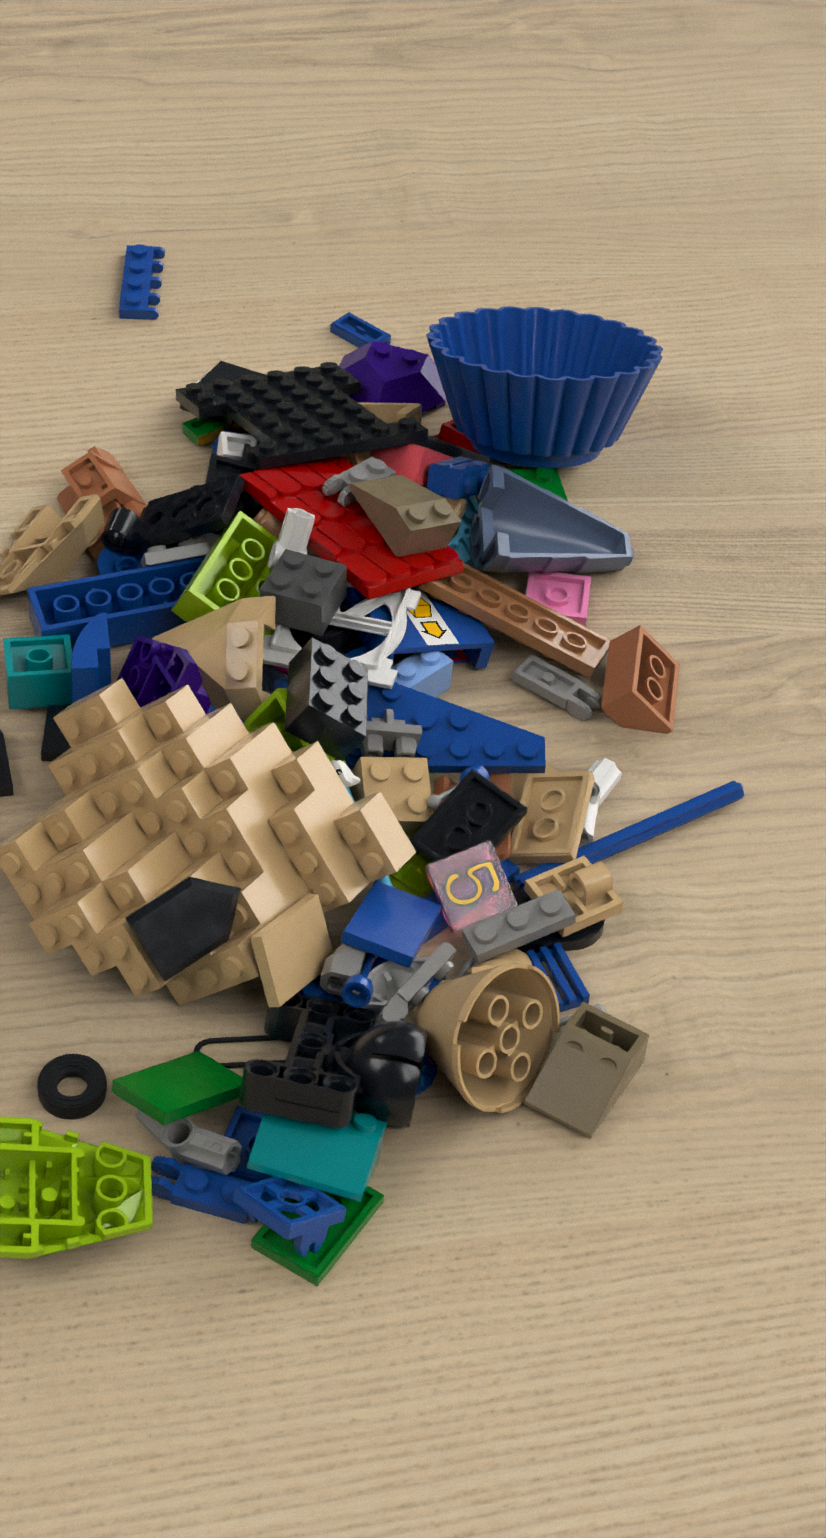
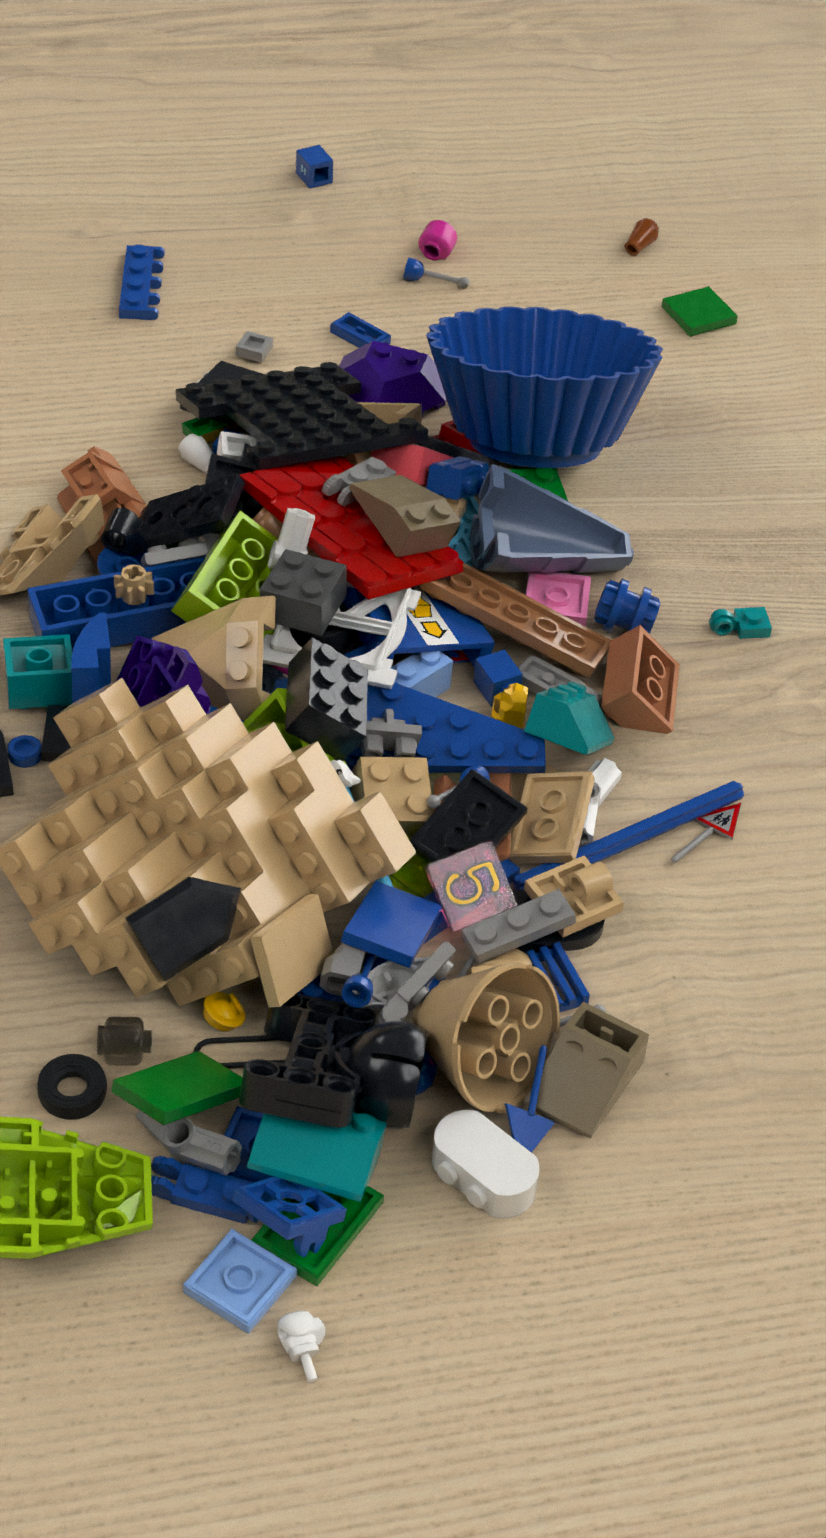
none -> blue tile [7,735,42,768]
none -> clear smoke head [97,1016,152,1066]
none -> tan gear [114,564,154,605]
none -> white cone [178,434,214,474]
none -> light blue tile [183,1229,297,1334]
none -> yellow hat [203,992,246,1032]
none -> light grey plate [236,331,273,363]
none -> white piece [277,1311,325,1383]
none -> blue brick [296,145,333,189]
none -> hinge [403,257,470,288]
none -> dark pink head [418,220,458,260]
none -> white brick [432,1110,540,1218]
none -> blue brick [473,649,523,707]
none -> yellow rock [491,683,528,729]
none -> blue piece [505,1045,555,1153]
none -> teal slope [524,682,615,755]
none -> blue piece [594,578,661,634]
none -> dark orange cone [625,218,659,256]
none -> green tile [662,286,738,336]
none -> piece [671,803,741,863]
none -> teal plate [709,607,772,639]

